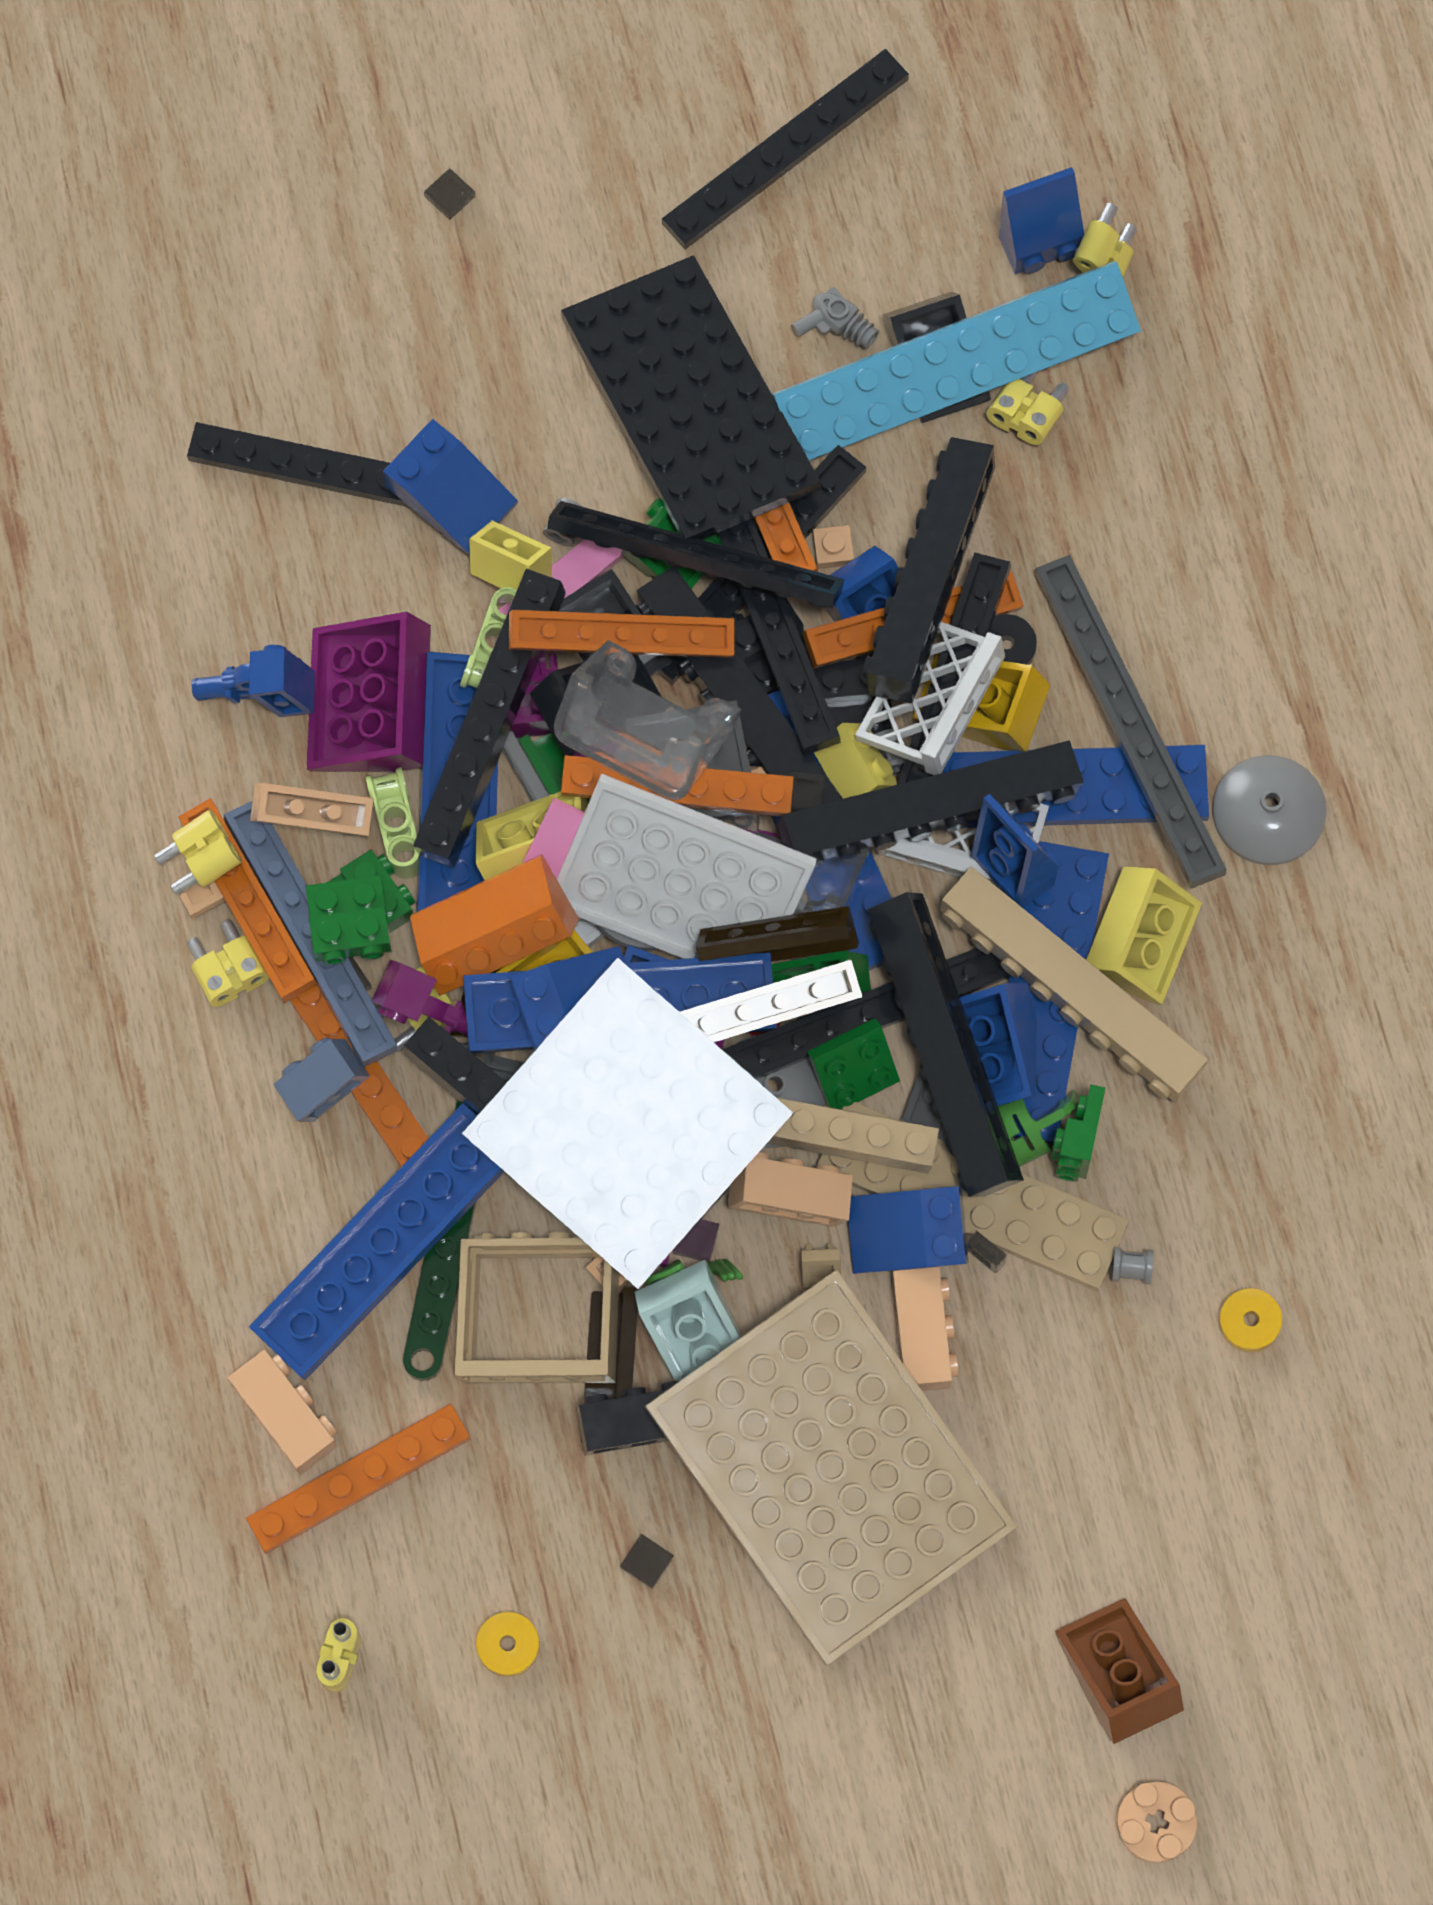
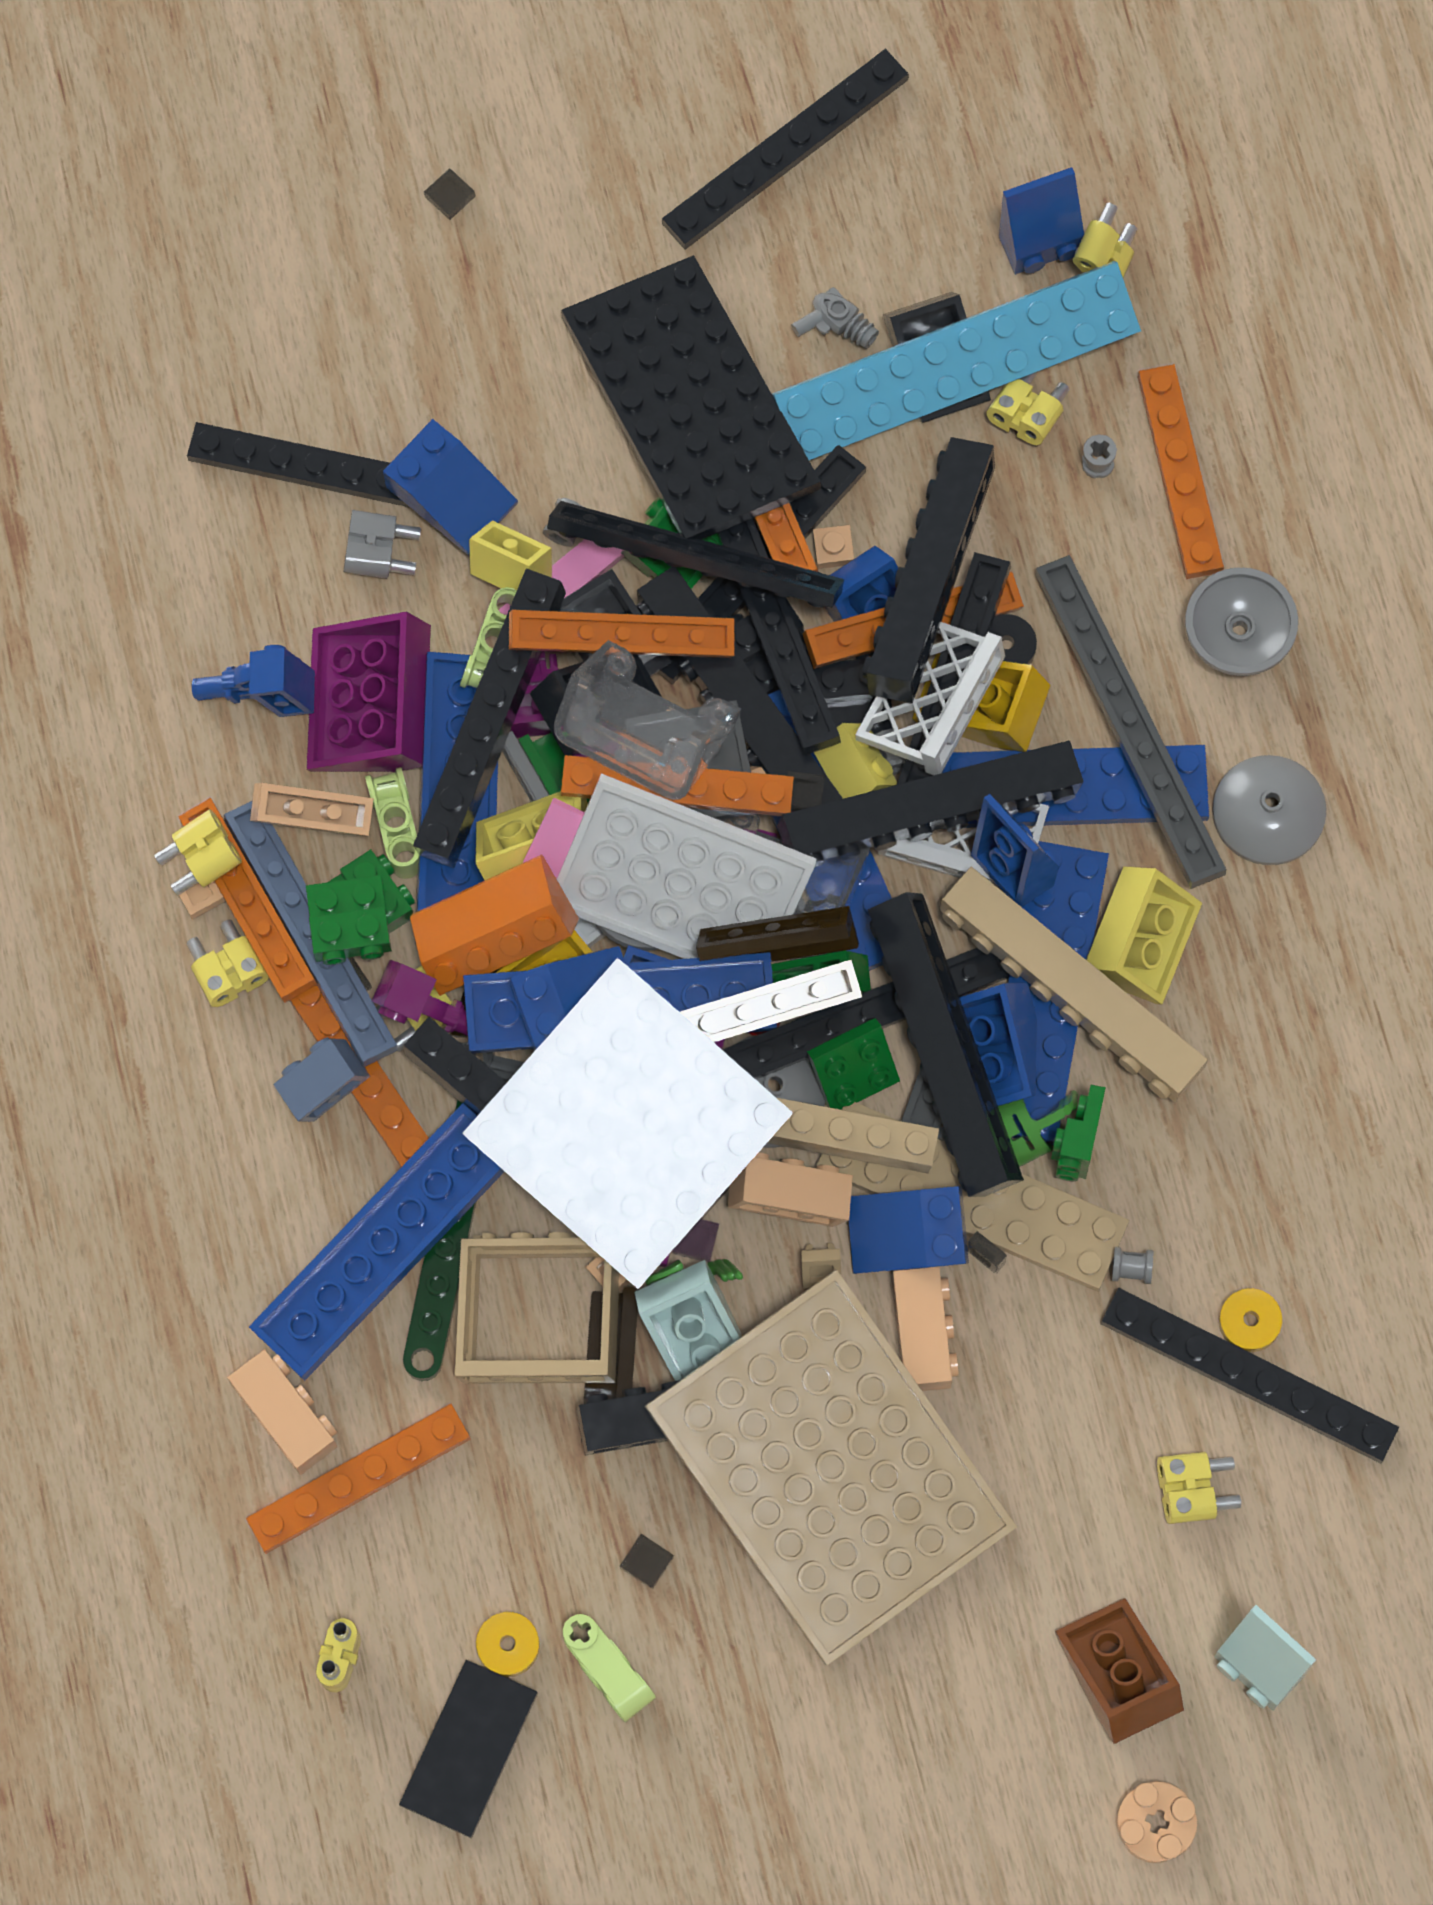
none -> light grey piece [343,510,421,579]
none -> black tile [399,1660,538,1839]
none -> yellowish green piece [563,1614,656,1722]
none -> light grey bush [1082,434,1117,478]
none -> black plate [1101,1288,1399,1464]
none -> orange plate [1138,364,1224,579]
none -> light yellow piece [1157,1452,1241,1524]
none -> light grey dish [1185,568,1298,676]
none -> light aqua slope [1214,1605,1316,1711]

